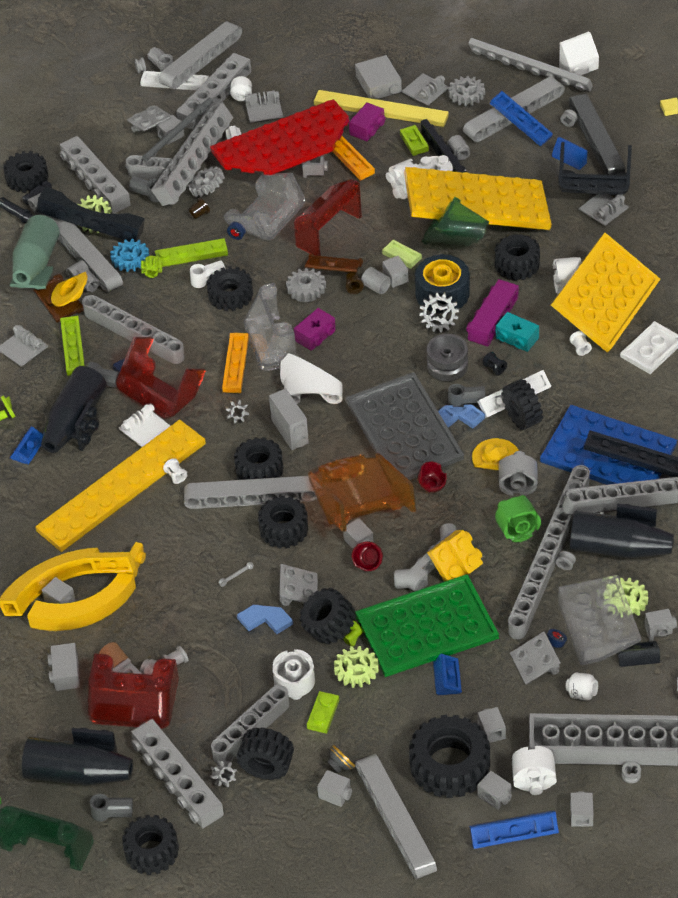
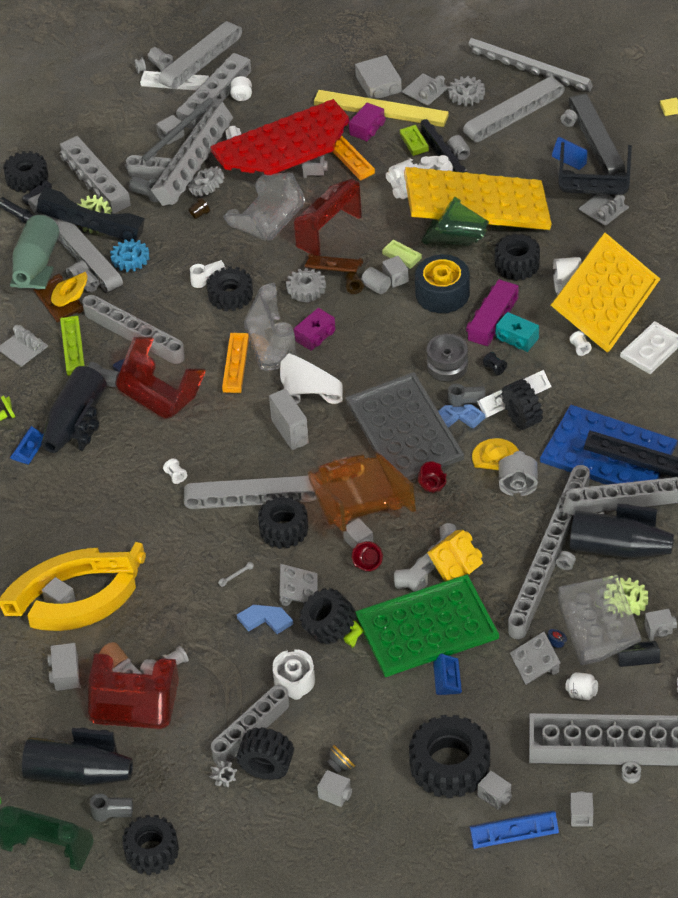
yellow plate [35,419,206,552] -> none
white hinge [119,404,170,447] -> none
light grey hinge [127,105,172,133] -> none
light grey brick [131,719,224,829] -> none
lime gear [141,256,163,278] -> none
lime plate [155,238,228,267] -> none
light grey gear [225,399,249,423] -> none
dark blue tile [227,222,246,240] -> none
black tyre [234,437,284,480] -> none
light grey hinge [245,90,283,122] -> none
lime plate [307,691,339,734] -> none
yellowish green gear [334,646,379,688] -> none
light grey beam [355,754,437,879] -> none
light grey gear [419,292,459,332] -> none
light grey brick [478,707,506,743] -> none
blue plate [490,91,553,147] -> none
bright green brick [495,495,541,542] -> none
white brick [512,746,557,795] -> none
white slope [559,32,599,76] -> none

